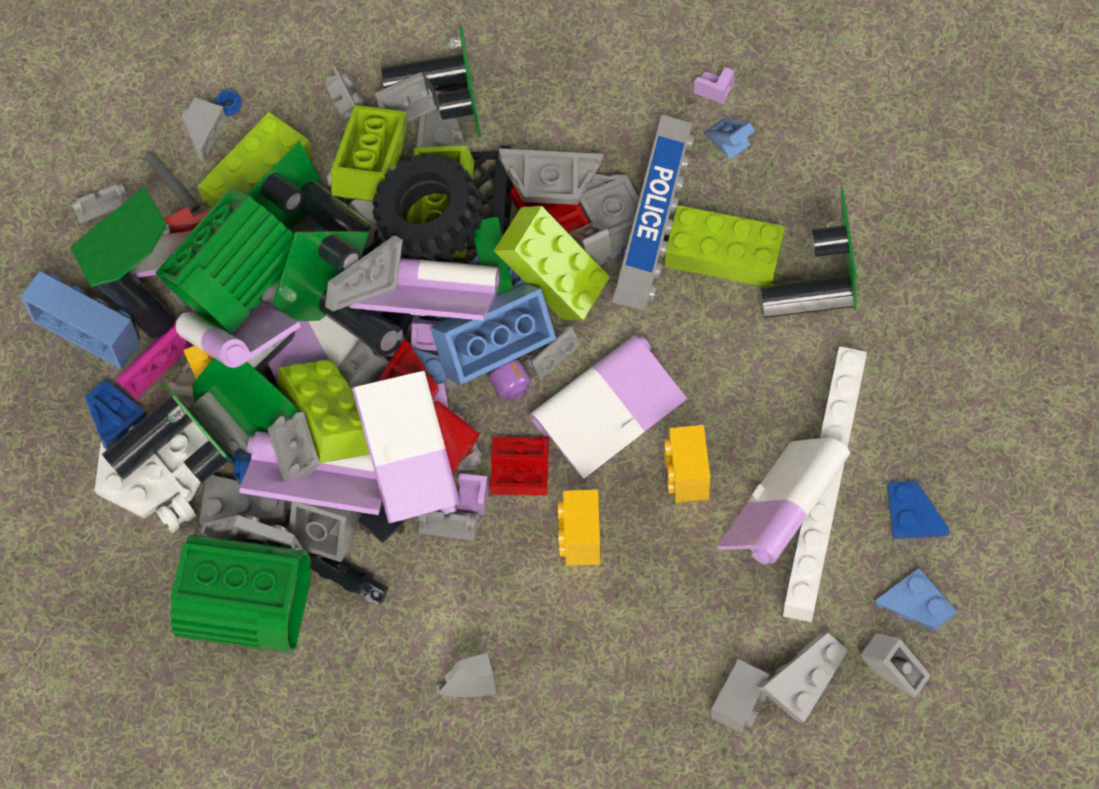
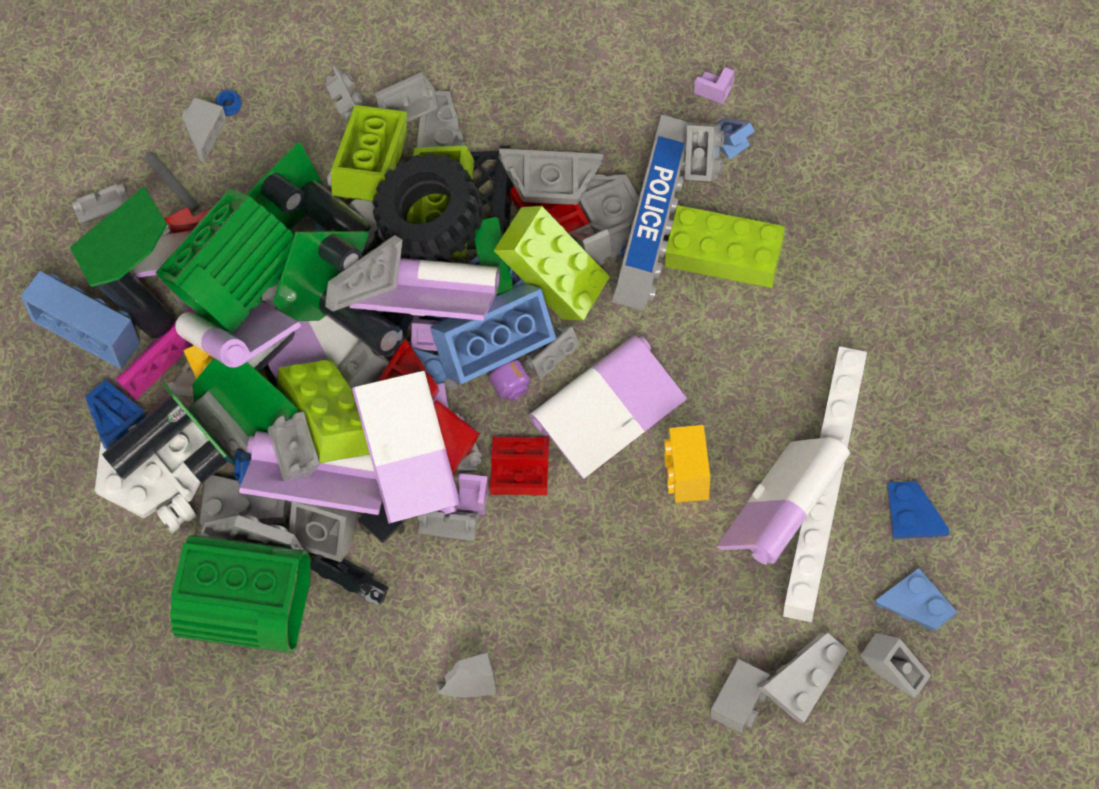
lime brick [198,112,313,207] -> none
black piece [381,24,481,137] -> none
yellow brick [558,490,601,566] -> none
black piece [760,188,857,318] -> none
none -> light grey brick [685,123,725,181]

